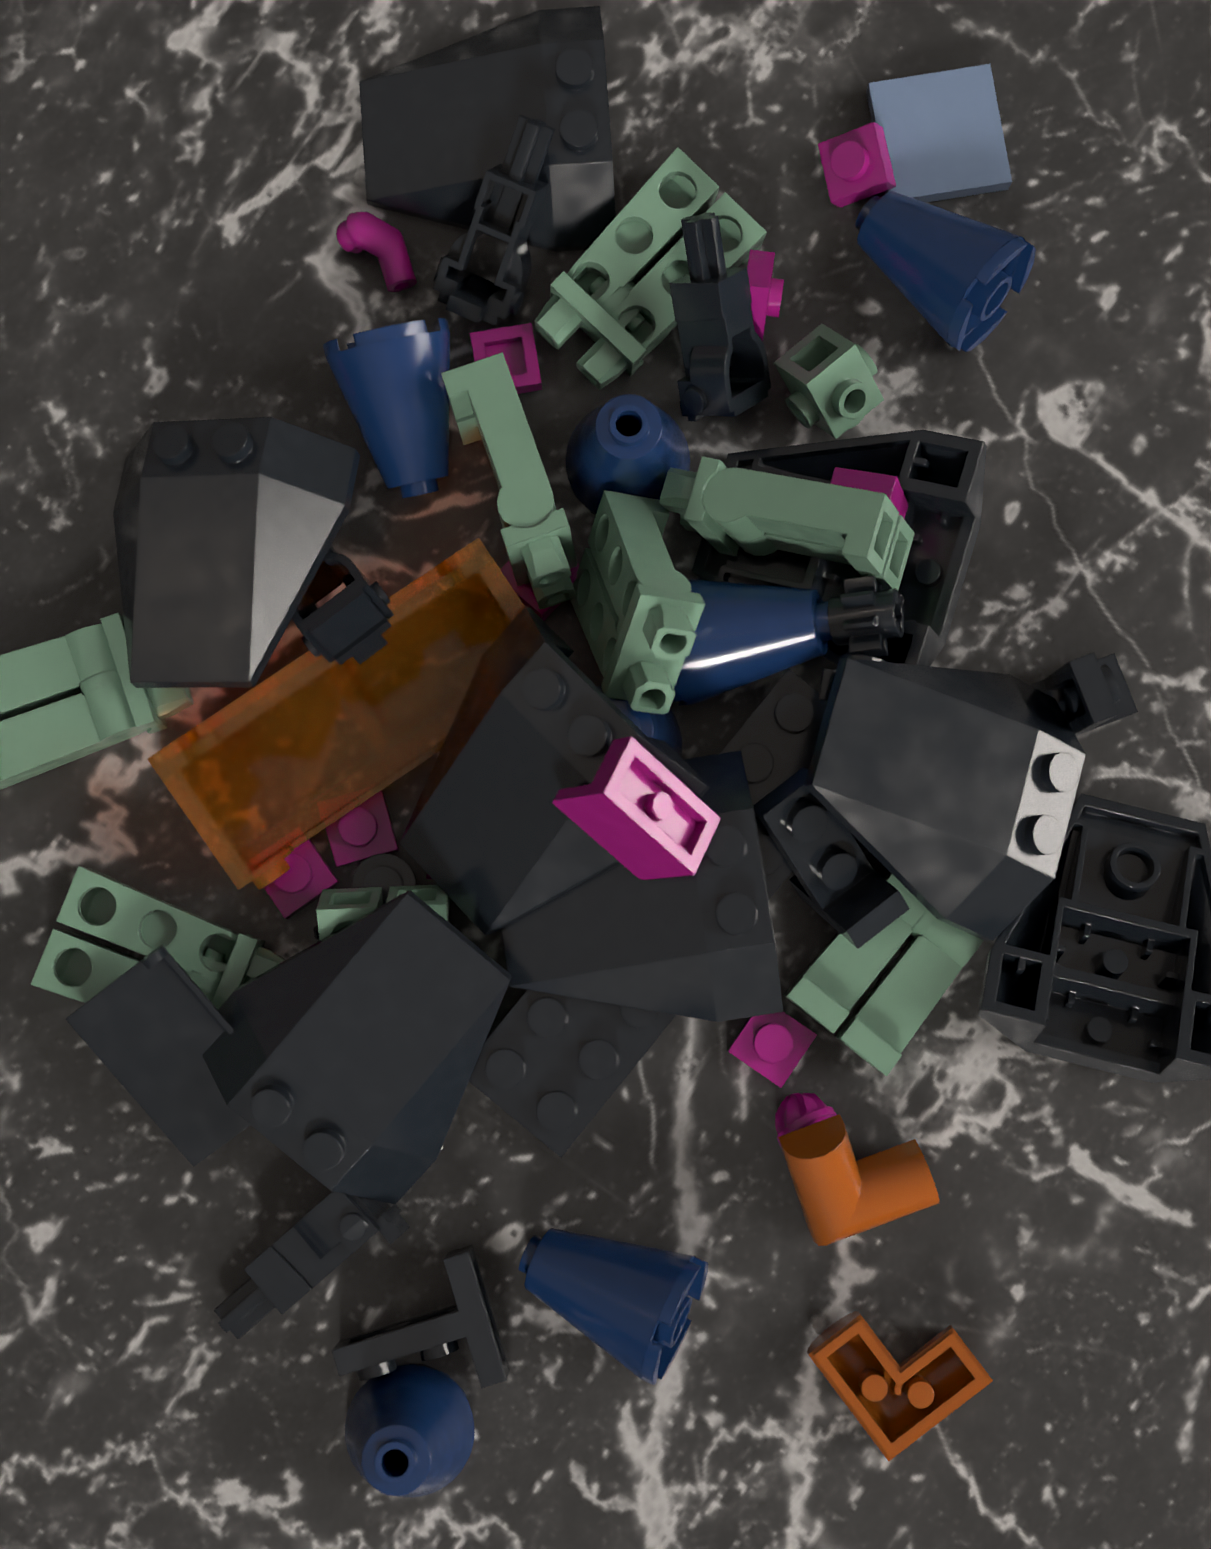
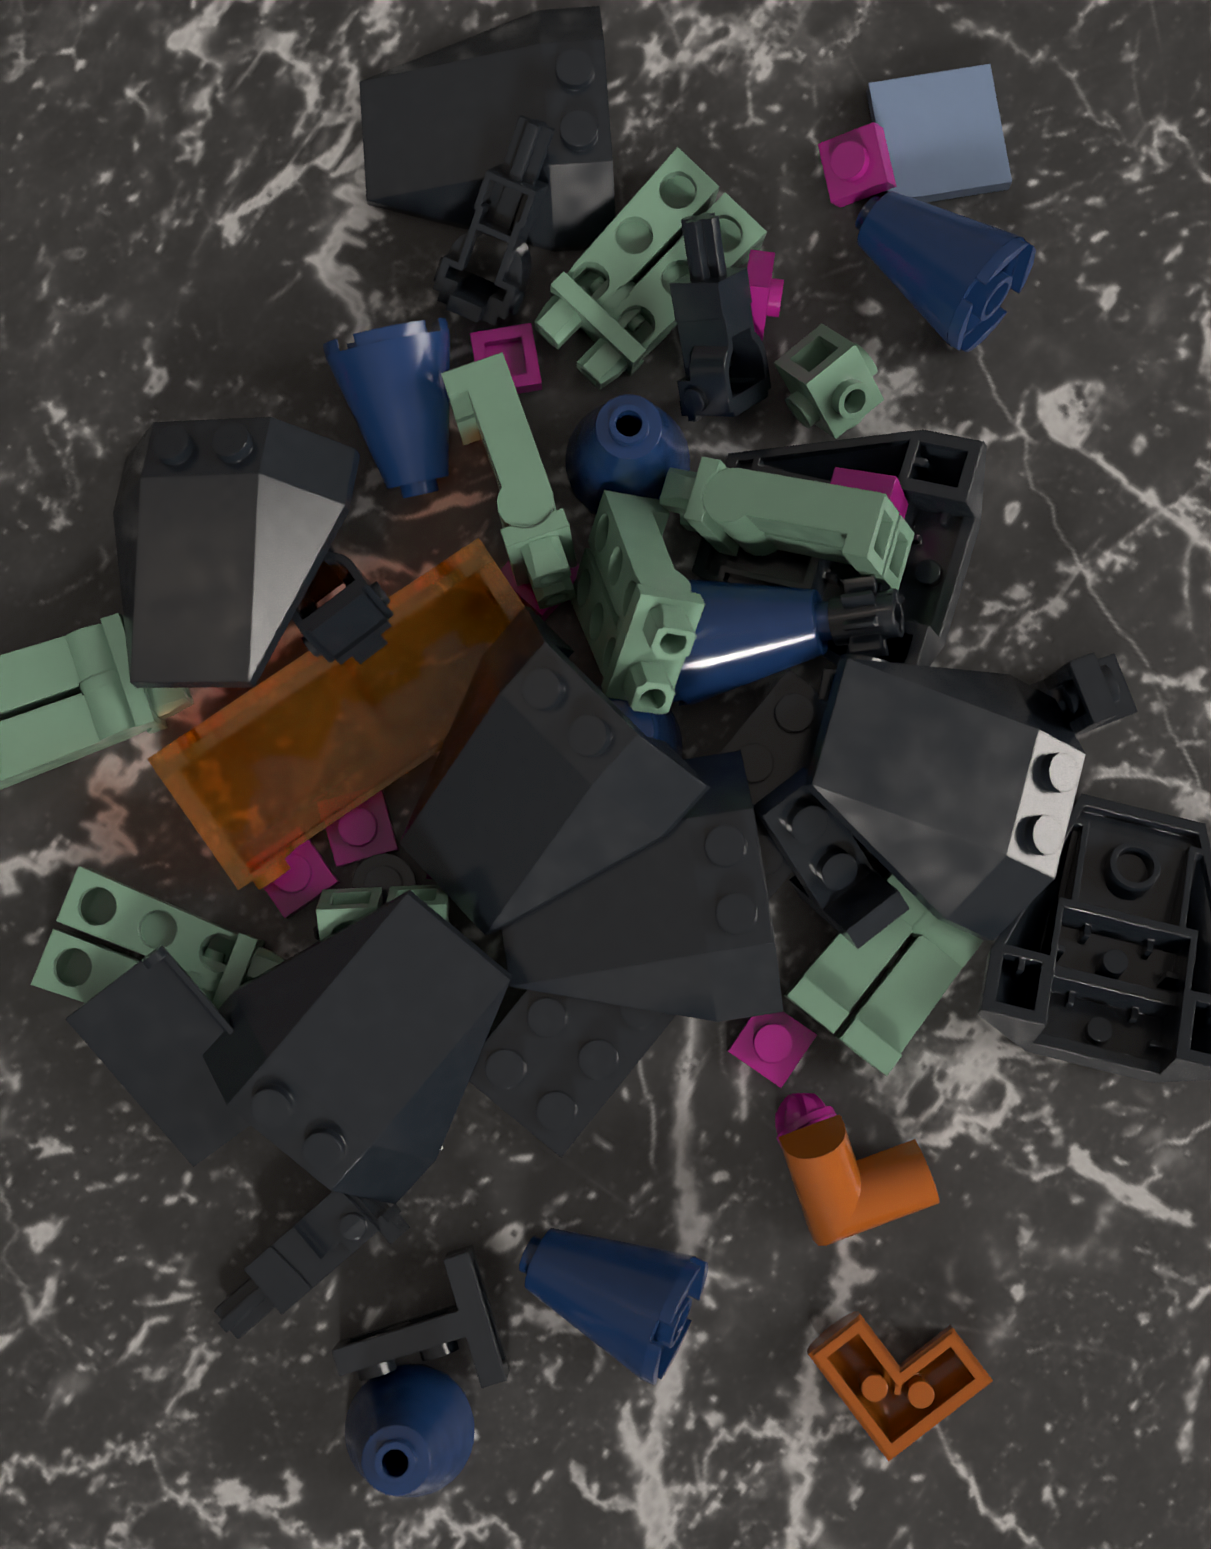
magenta arm [336,211,417,292] -> none
magenta panel [553,736,721,880] -> none

